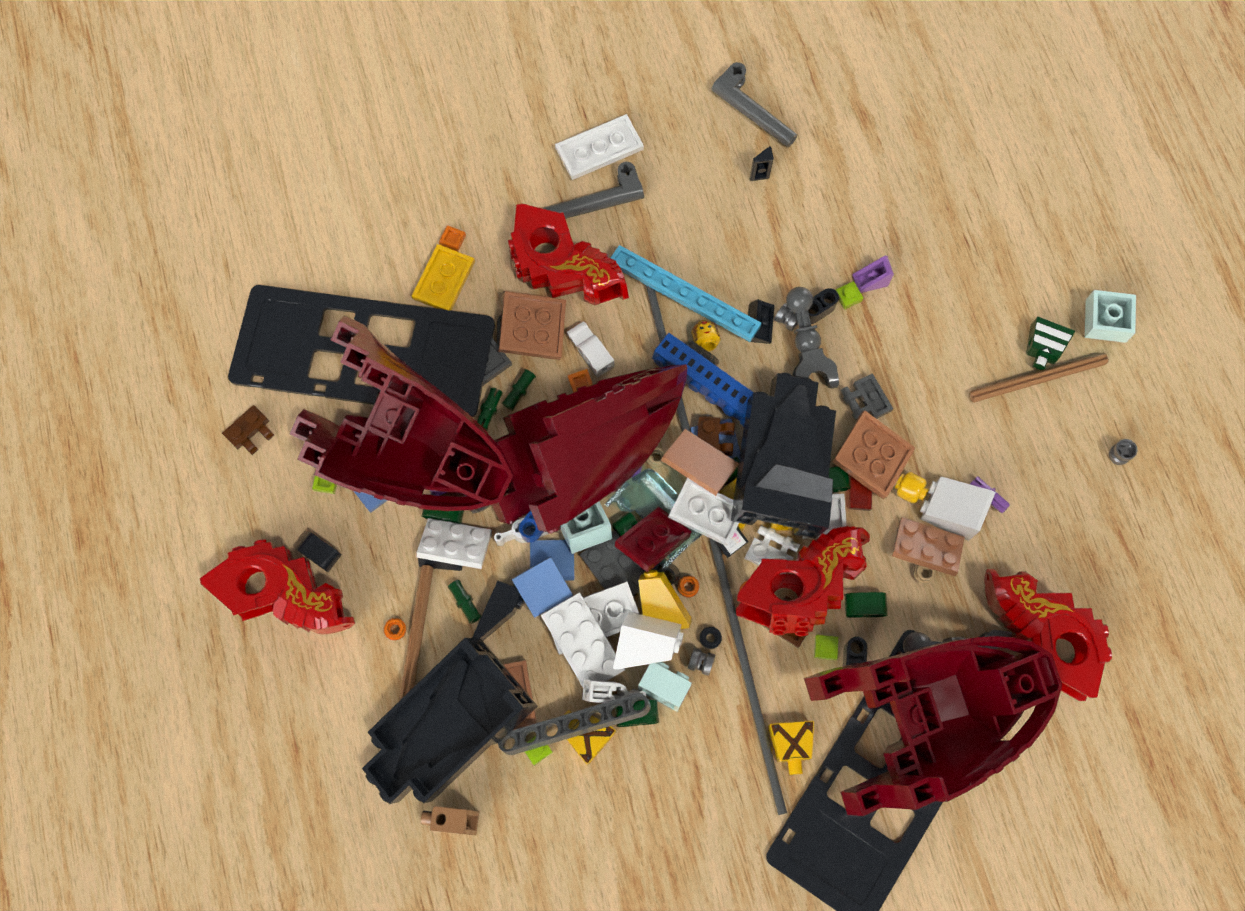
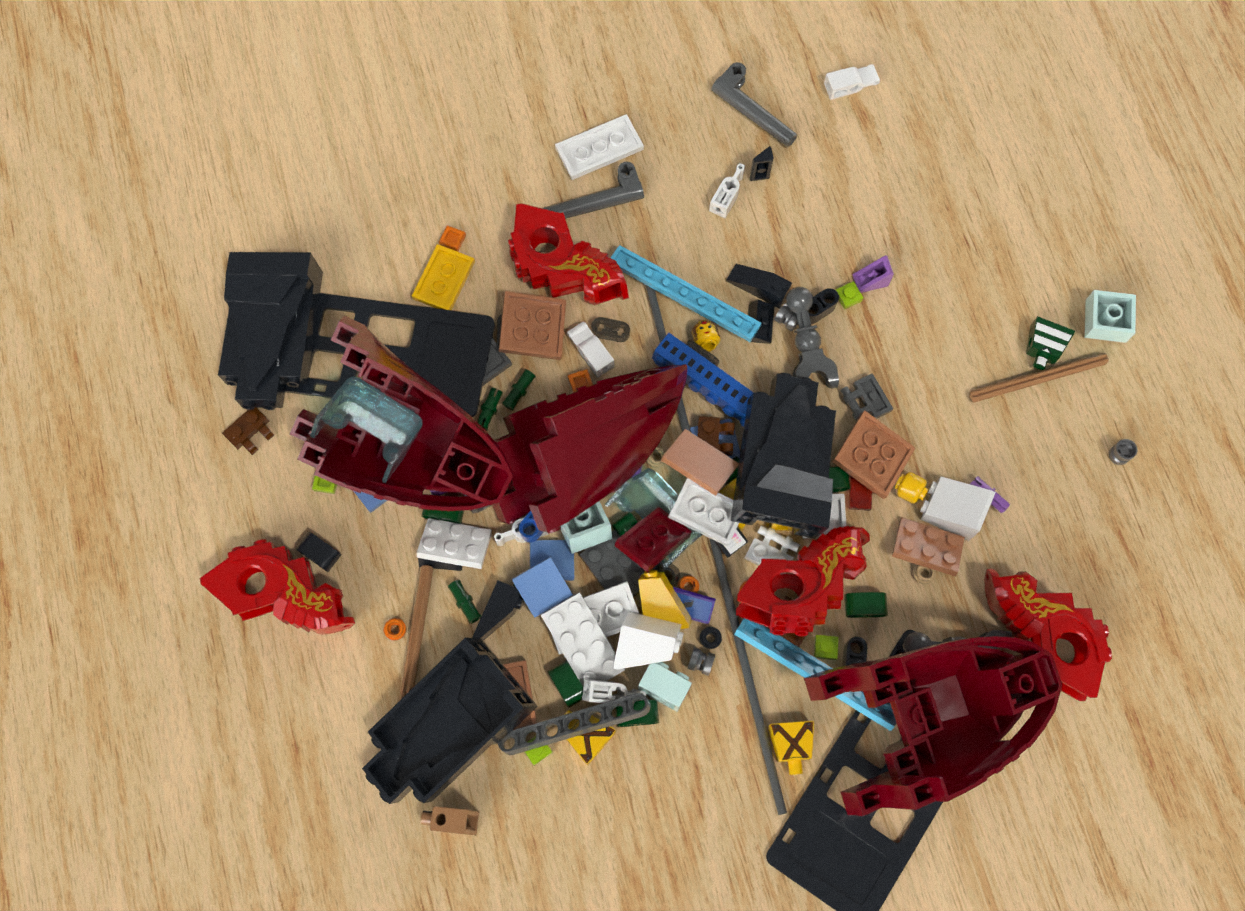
none -> black panel [218,252,323,410]
none -> clear light blue windscreen [310,377,423,483]
none -> dark green beam [547,660,583,708]
none -> clear smoke beam [591,317,630,342]
none -> slope [673,587,716,624]
none -> white piece [709,163,745,218]
none -> black slope [726,263,792,309]
none -> medium azure plate [734,618,896,731]
none -> white piece [824,64,880,100]

